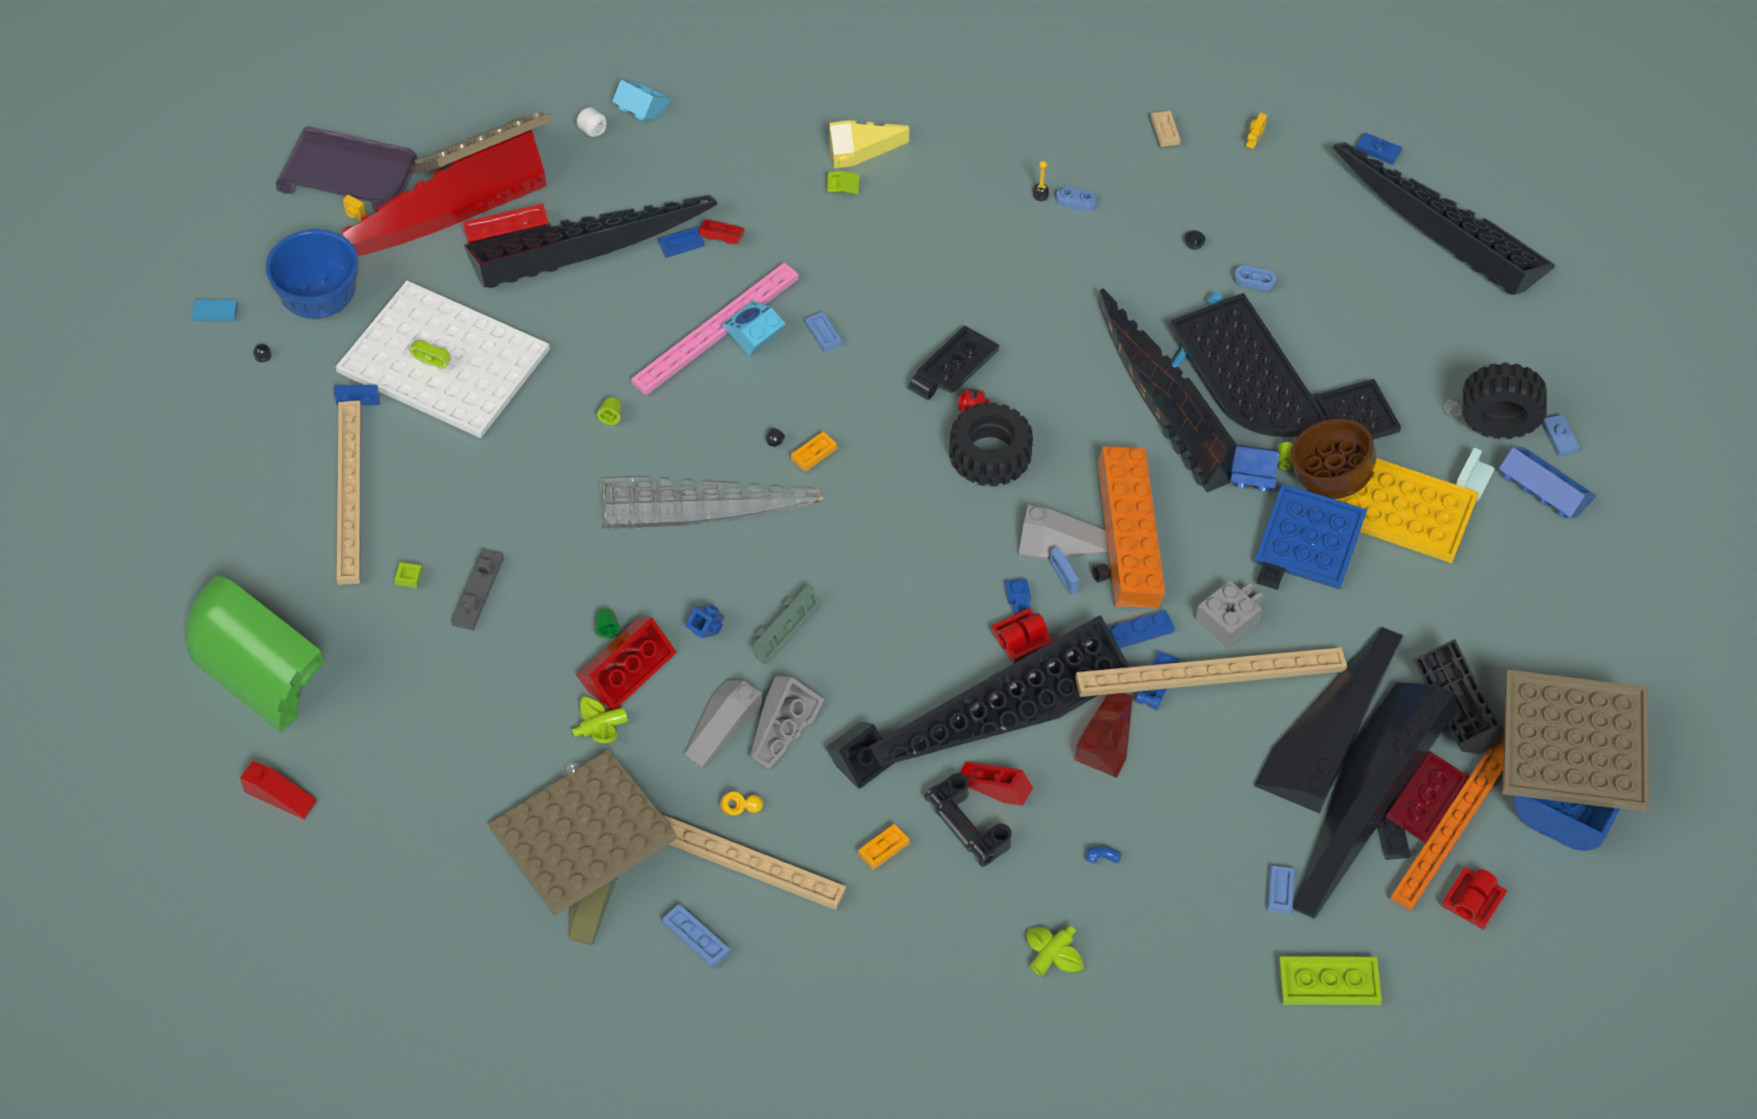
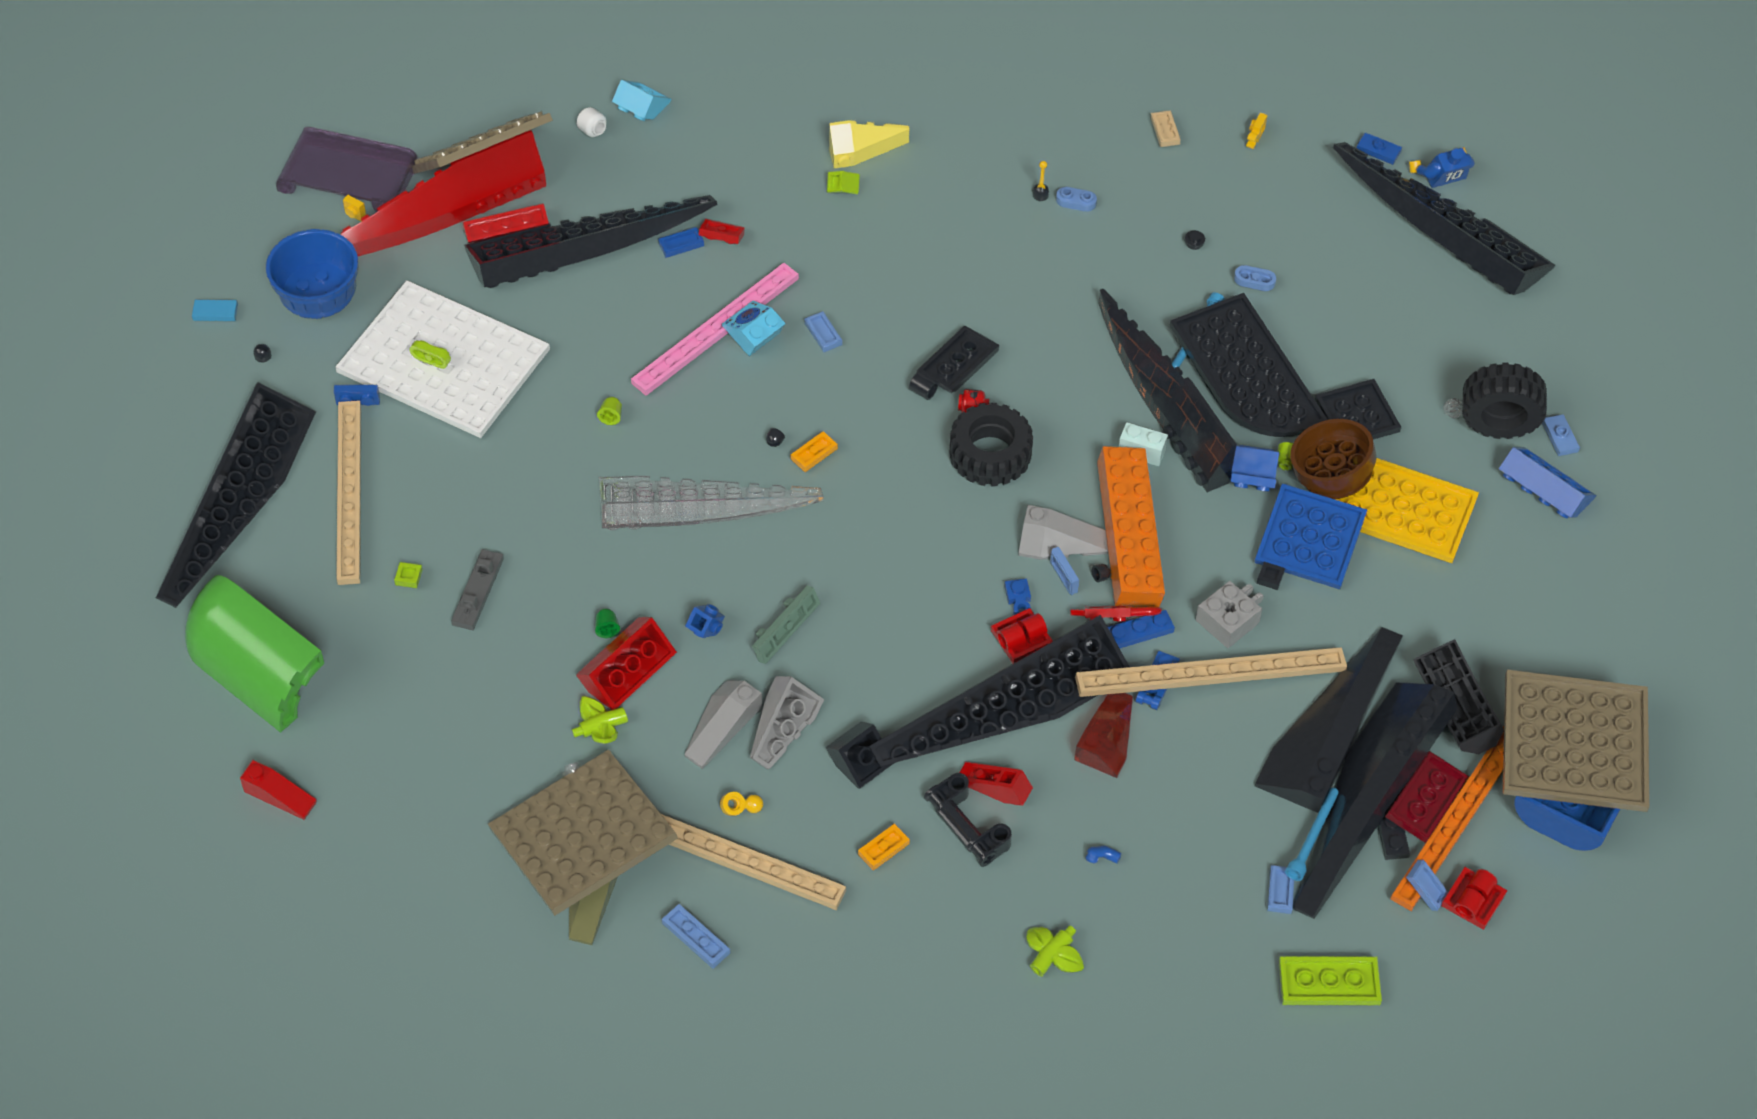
light aqua panel [1456,448,1495,501] -> none
none -> black wedge [155,382,316,608]
none -> red plate [1071,605,1162,621]
none -> light aqua brick [1119,422,1168,466]
none -> dark azure piece [1285,788,1338,881]
none -> medium blue tile [1406,860,1448,911]
none -> blue torso [1409,147,1475,188]

